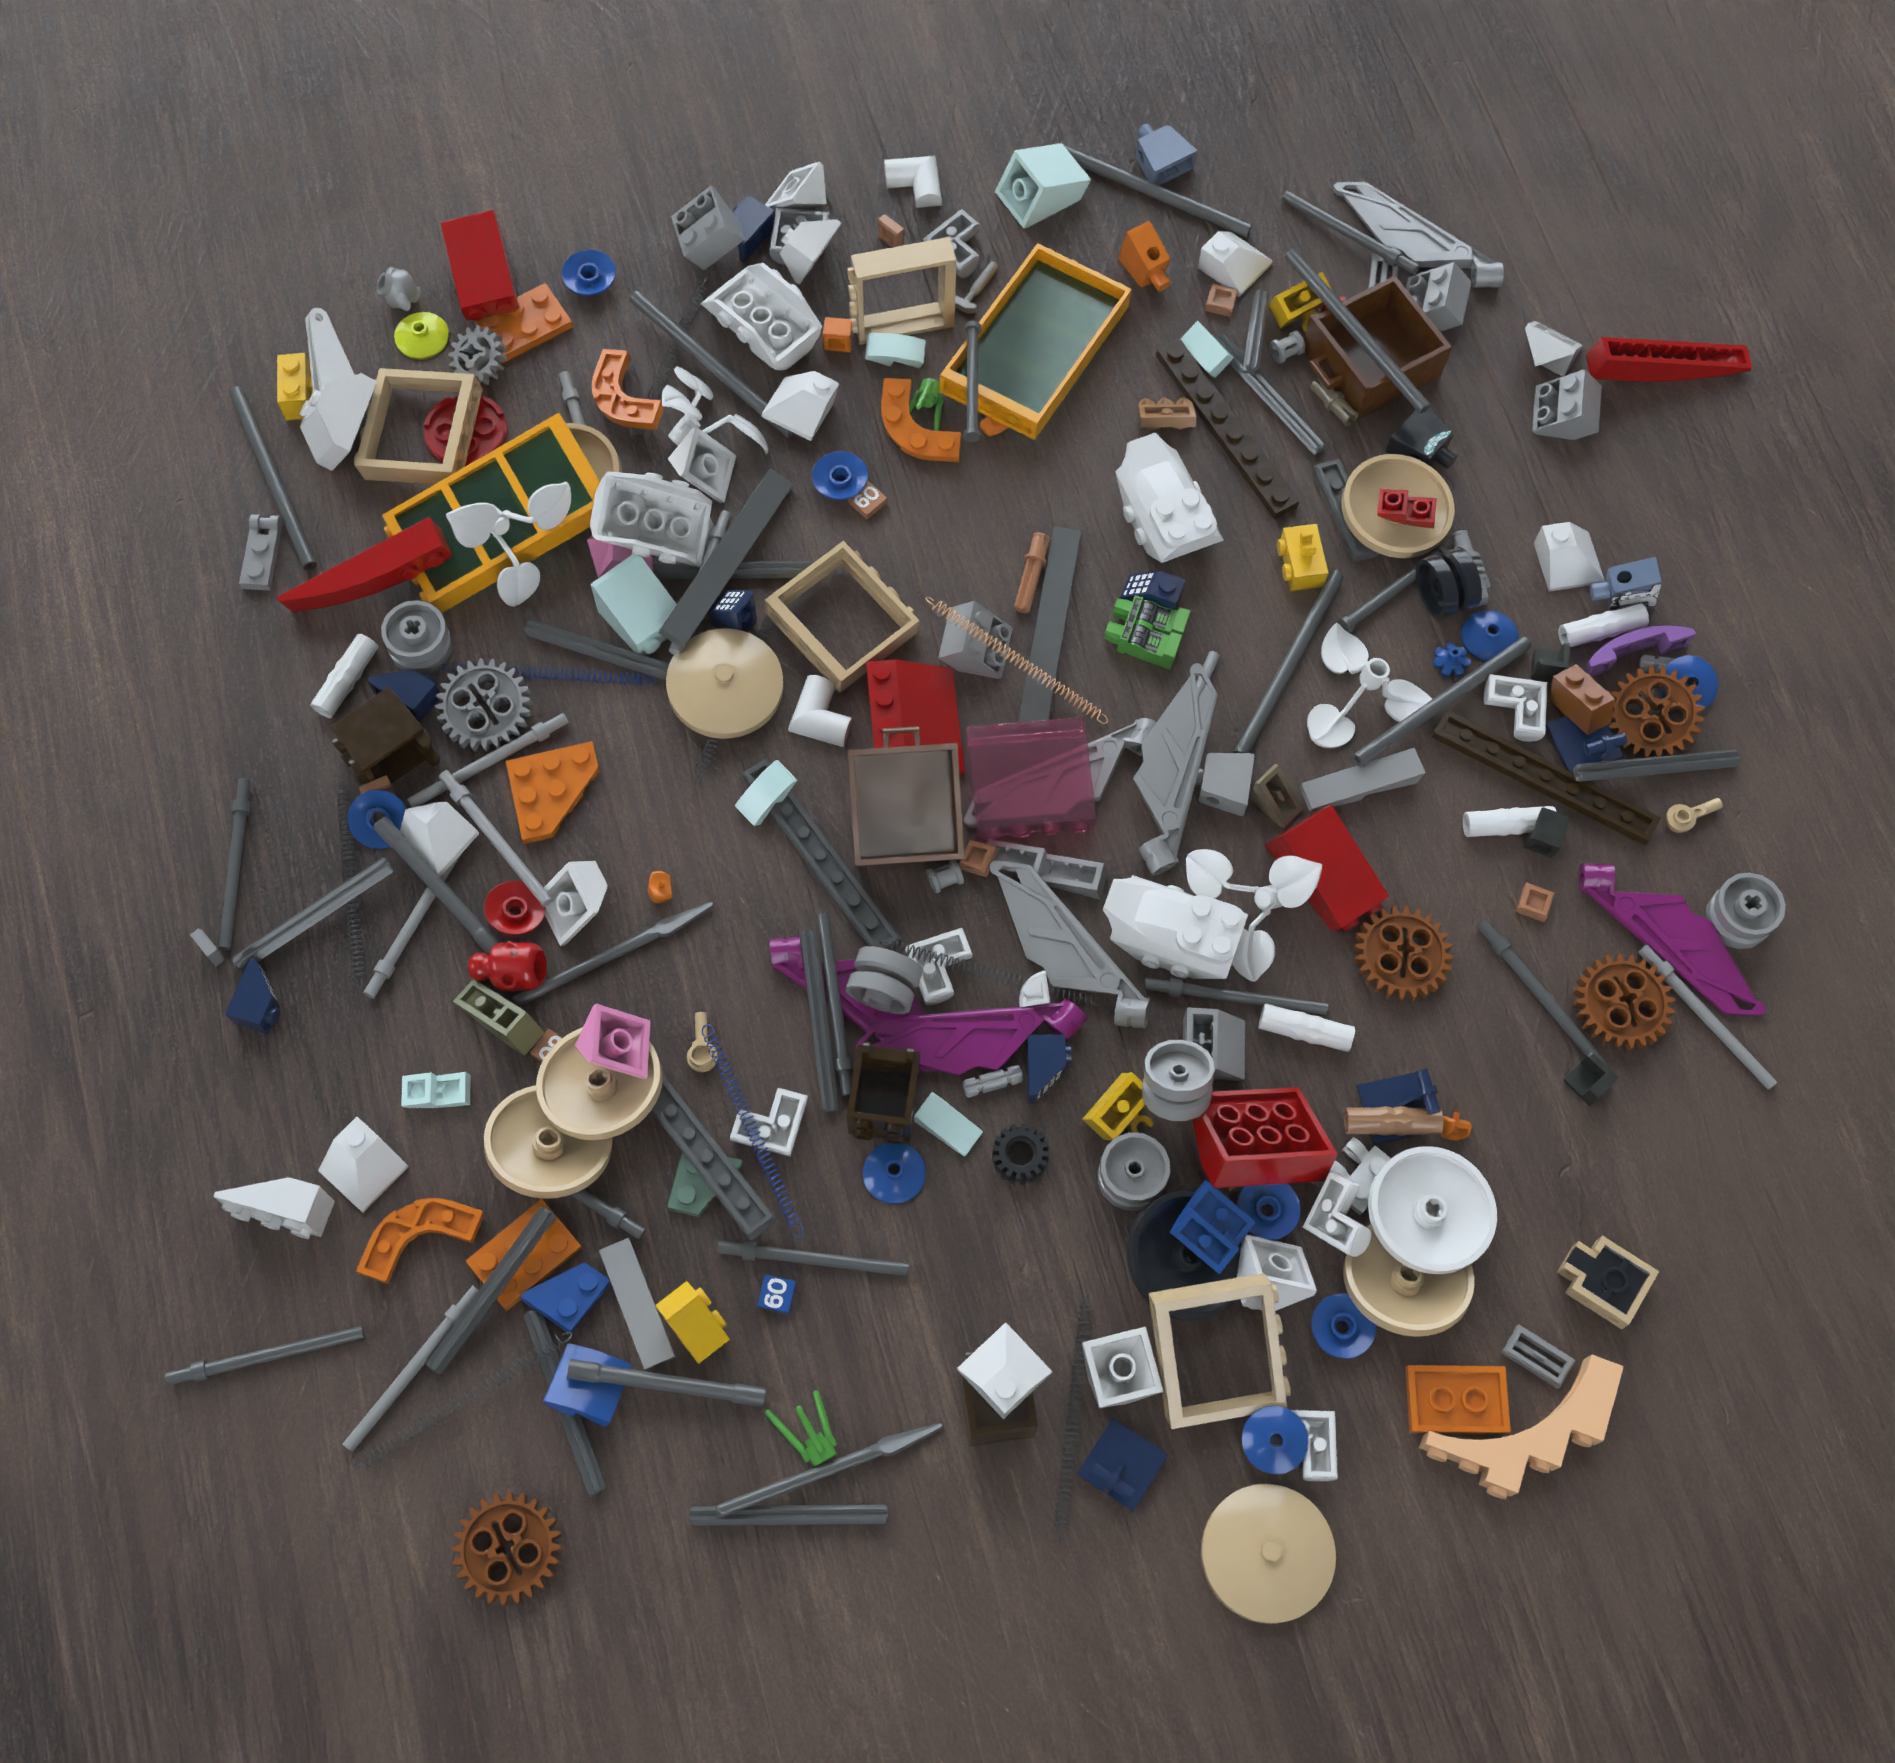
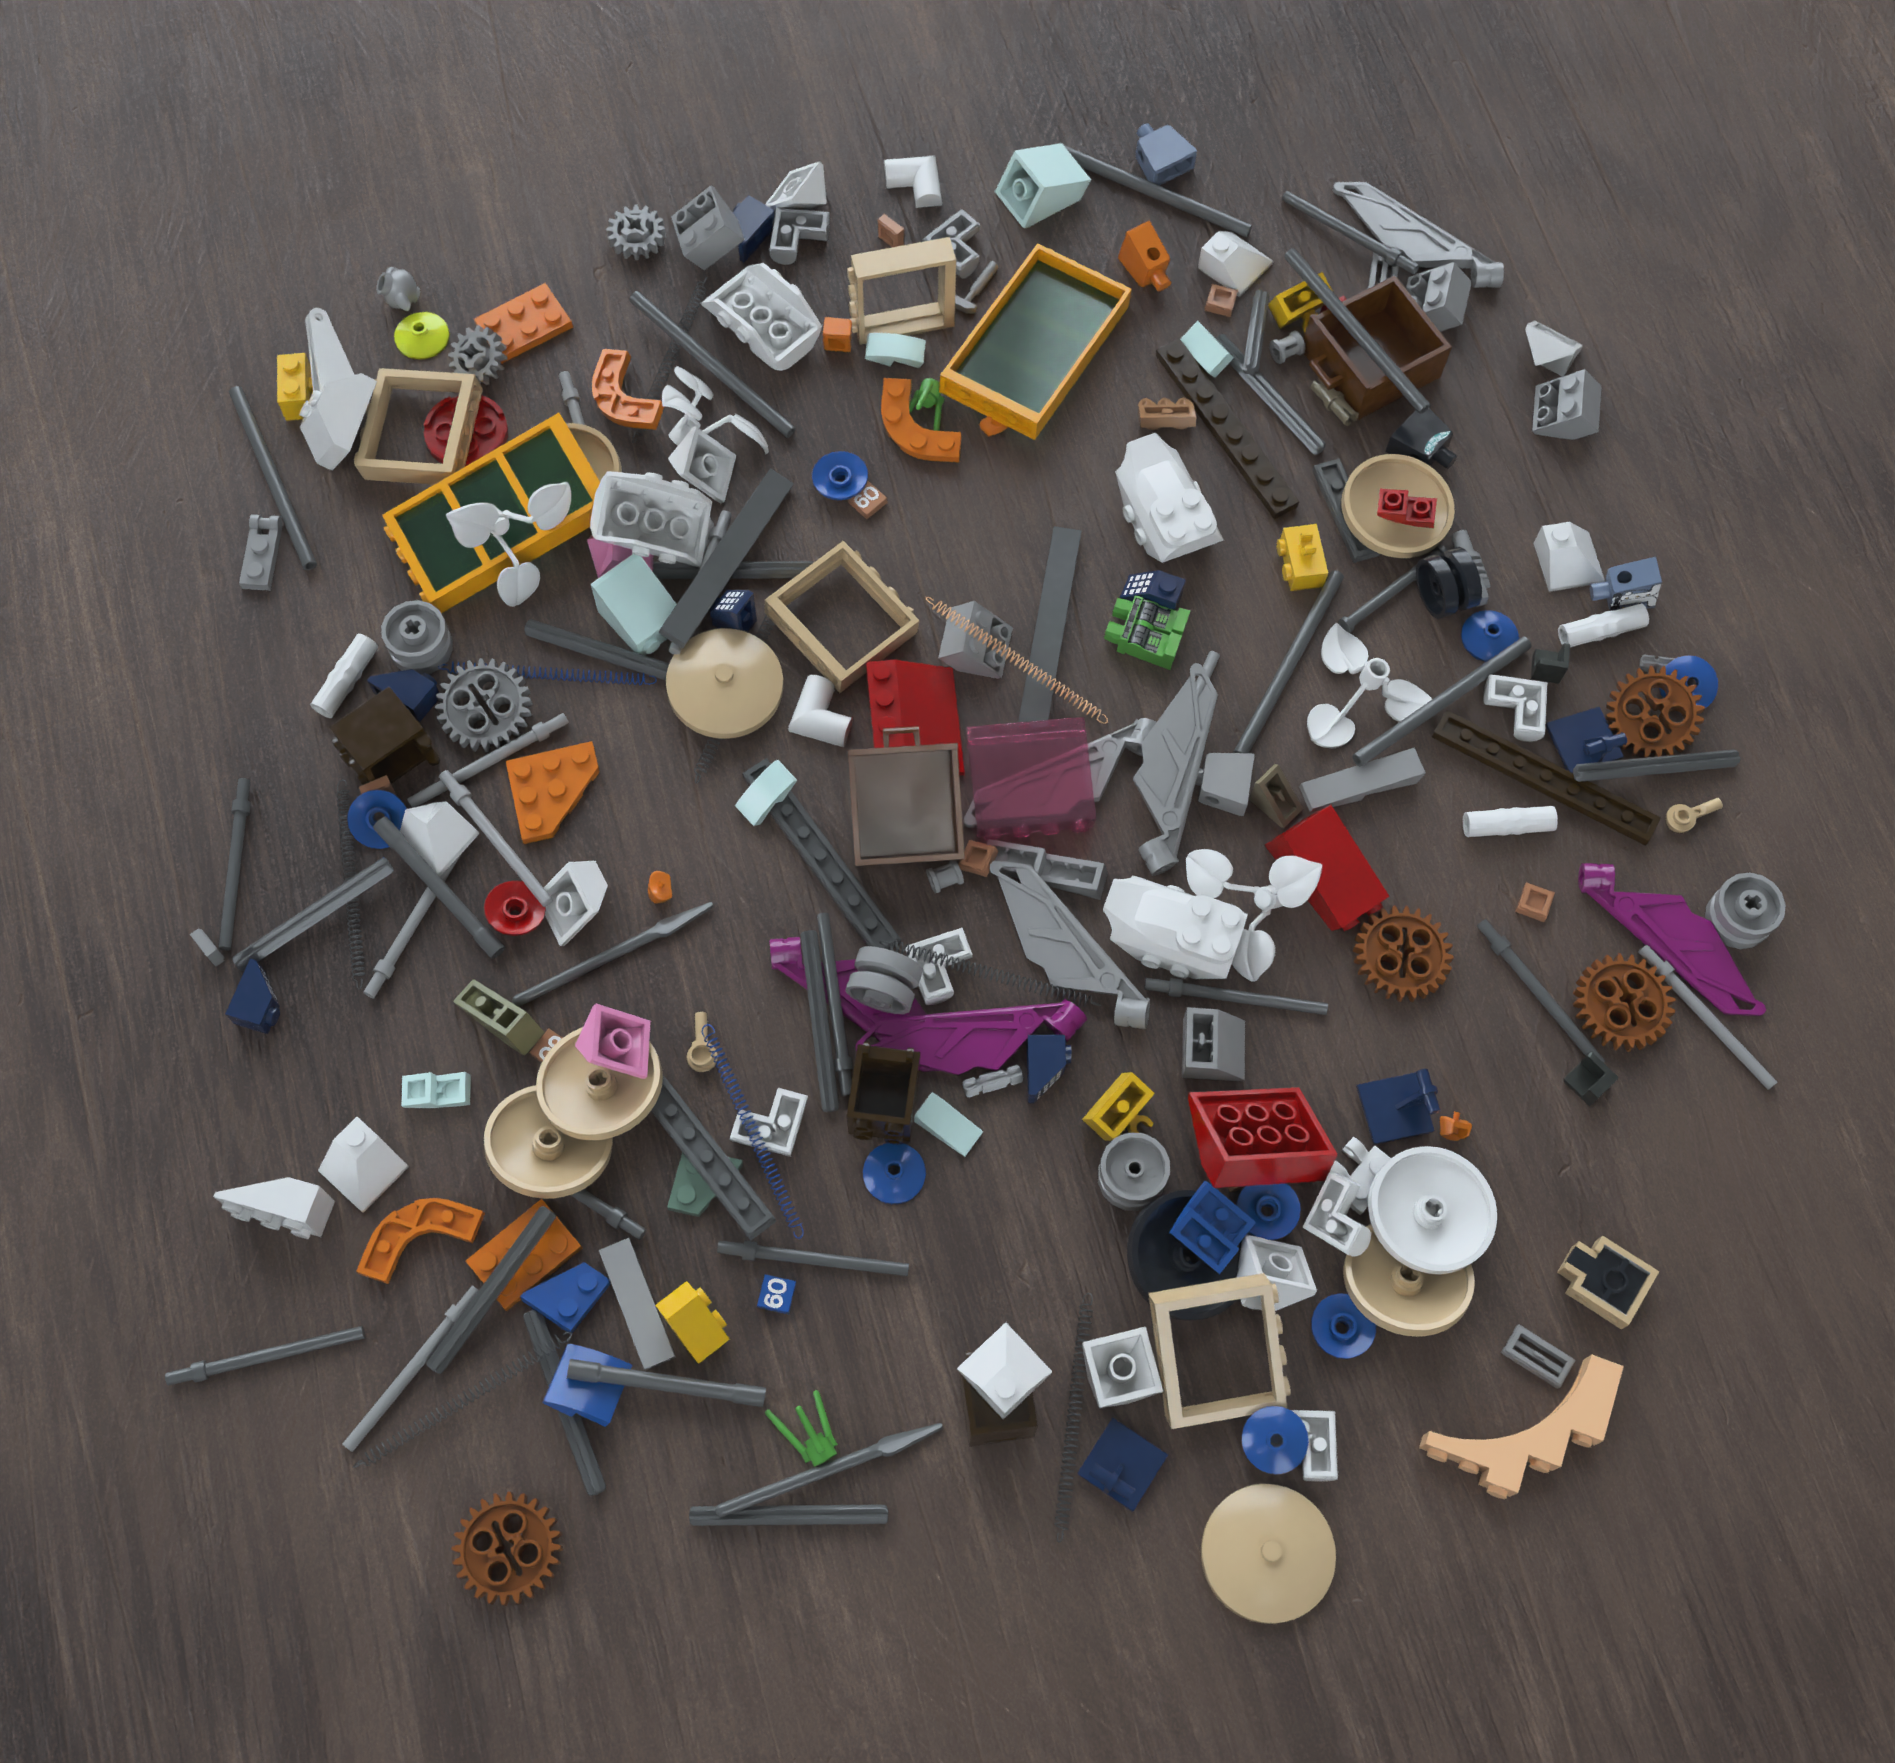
red slope [277,517,453,612] -> none
red slope [440,209,520,322] -> none
red piece [468,941,547,991] -> none
blue dish [562,249,616,296] -> none
white slope [761,371,839,441] -> none
white slope [780,220,841,285] -> none
dark grey bar [964,321,981,442] -> none
black tyre [992,1124,1050,1185] -> none
nougat axle [1014,532,1051,614] -> none
white tile [1019,971,1050,1007] -> none
light grey wheel [1142,1040,1215,1121] -> none
white axle [1258,1003,1355,1052] -> none
medium nougat axle [1344,1106,1443,1136] -> none
orange plate [1405,1365,1511,1434] -> none
blue plant [1433,643,1470,678] -> none
pearl dark grey panel [1523,807,1570,858] -> none
dark orange brick [1549,664,1615,735] -> none
medium lavender slope [1583,626,1696,676] -> none
red slope [1586,337,1753,382] -> none
none -> light grey gear [607,205,666,260]

